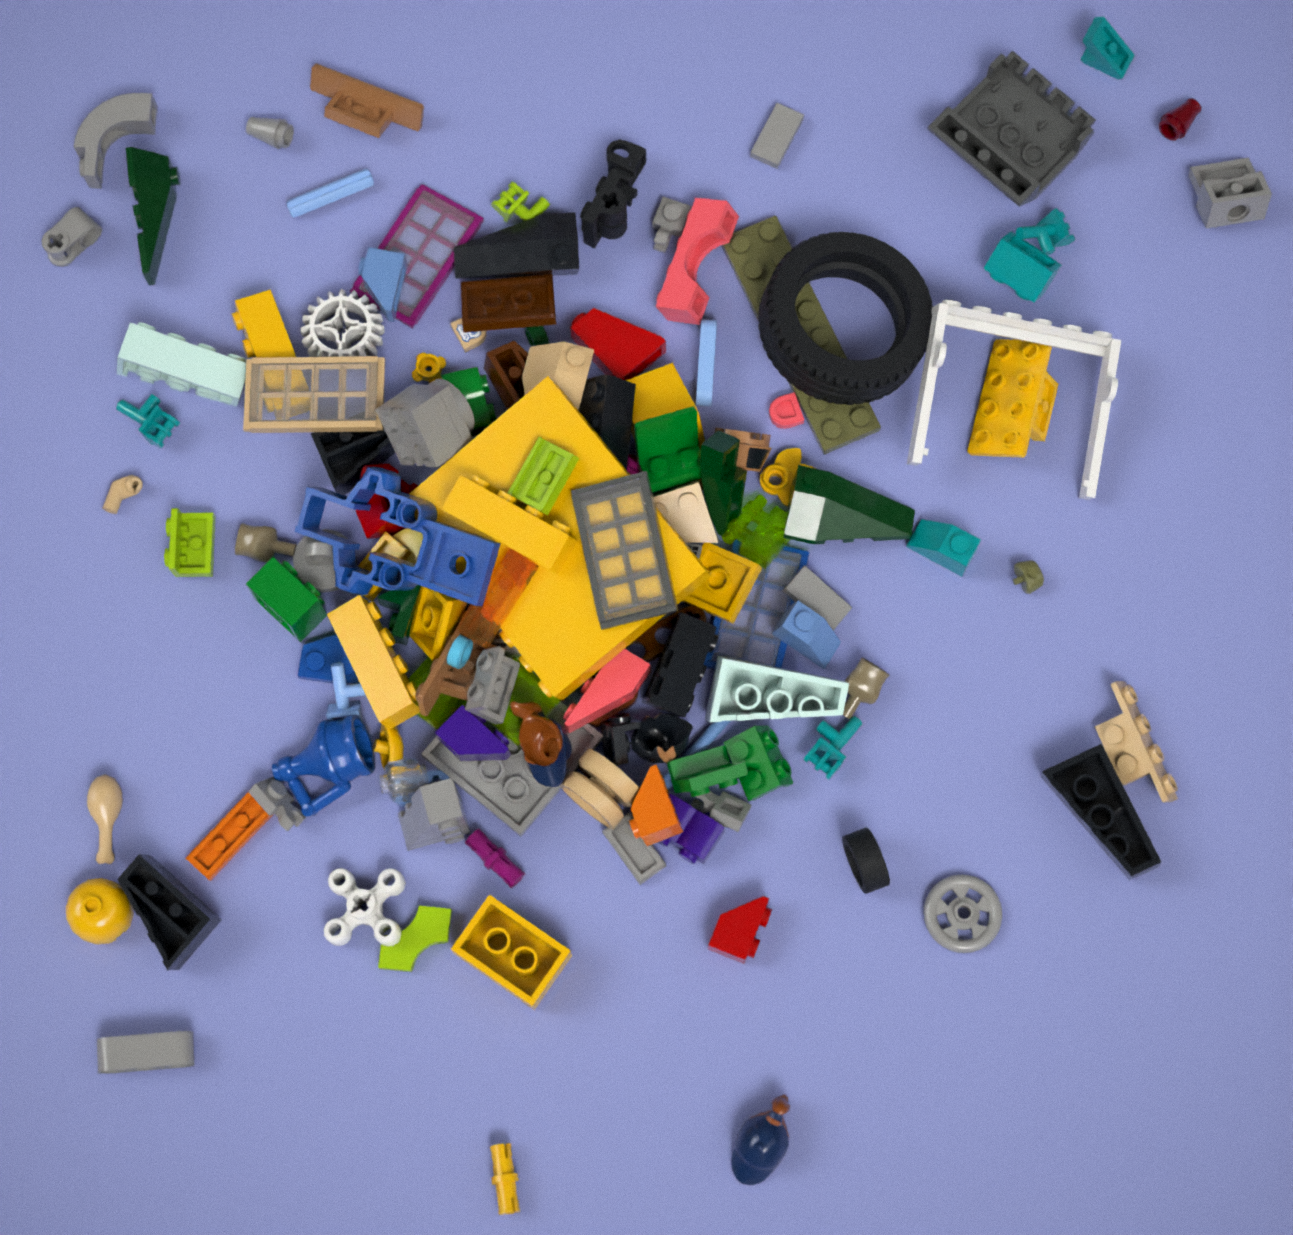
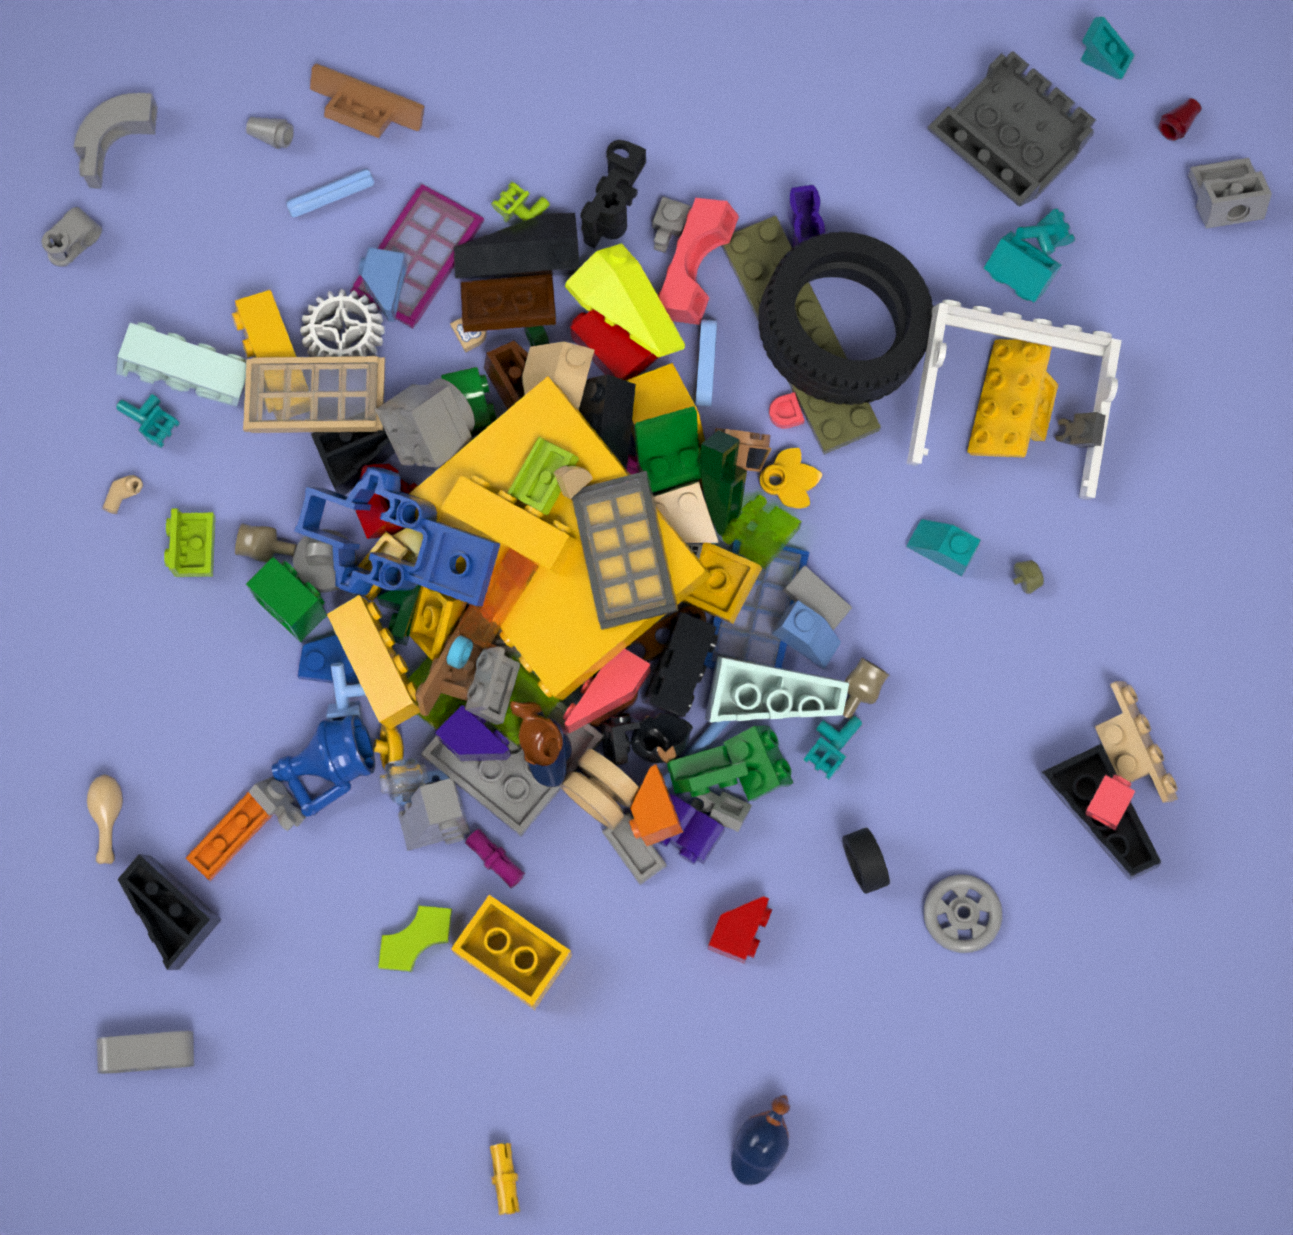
yellow cylinder [65,878,134,945] -> none
dark green wedge [126,147,181,285] -> none
white gear [324,868,406,947] -> none
yellow plate [412,353,446,383] -> none
light grey tile [750,103,804,169] -> none
dark green wedge [783,465,915,544] -> none
none -> tan tile [554,466,593,499]
none -> neon yellow wedge [565,243,685,357]
none -> dark purple brick [788,185,825,247]
none -> dark grey plate [1056,412,1106,447]
none -> coral brick [1086,775,1135,830]

